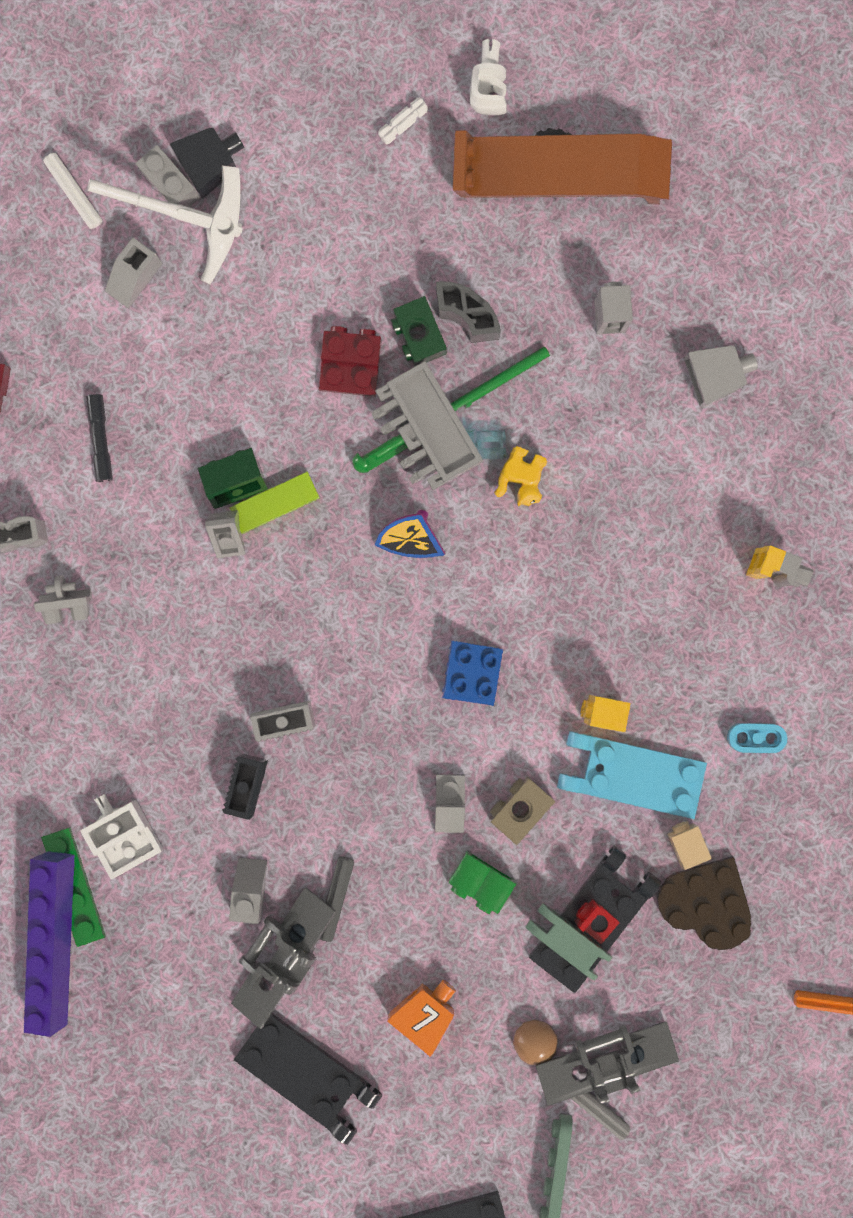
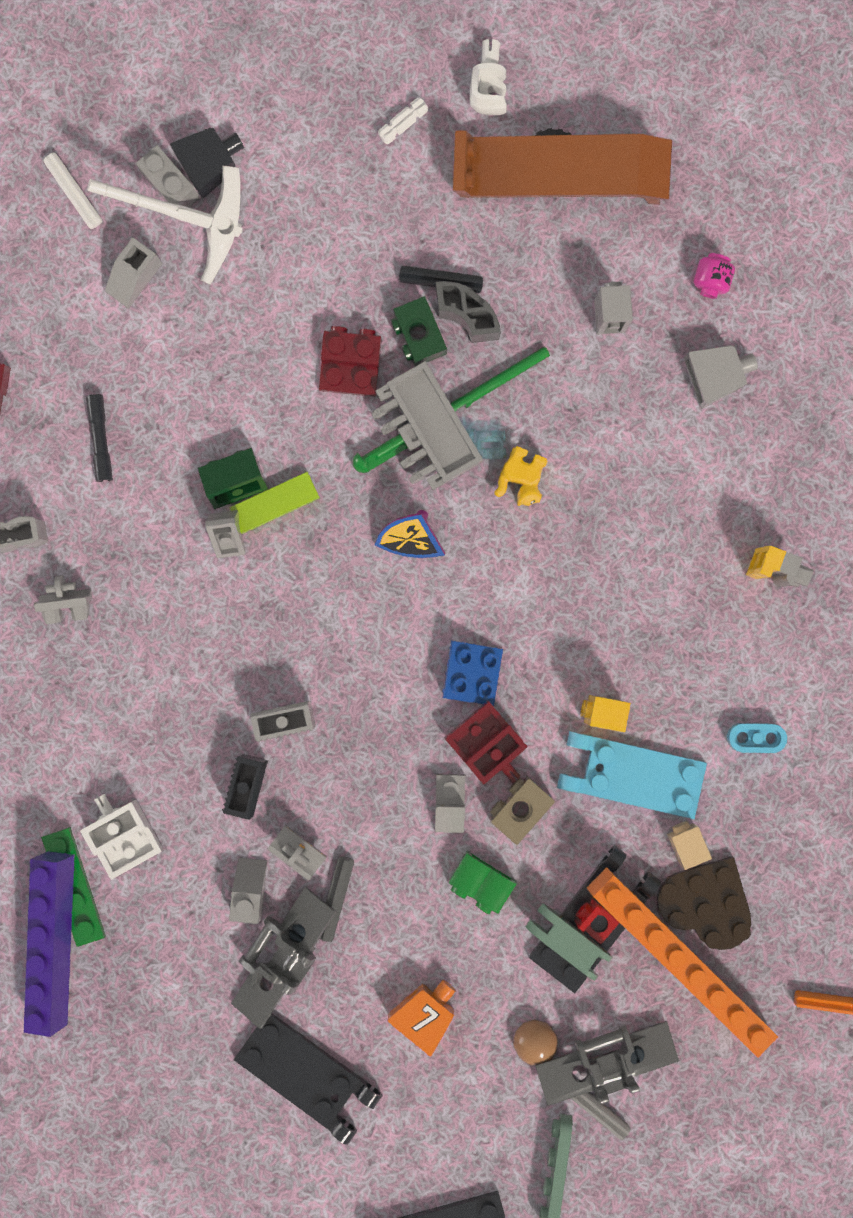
none -> light grey hips [267,825,327,881]
none -> black axle [399,266,483,293]
none -> dark red plate [444,701,528,785]
none -> orange brick [587,868,778,1058]
none -> dark pink head [694,253,735,299]

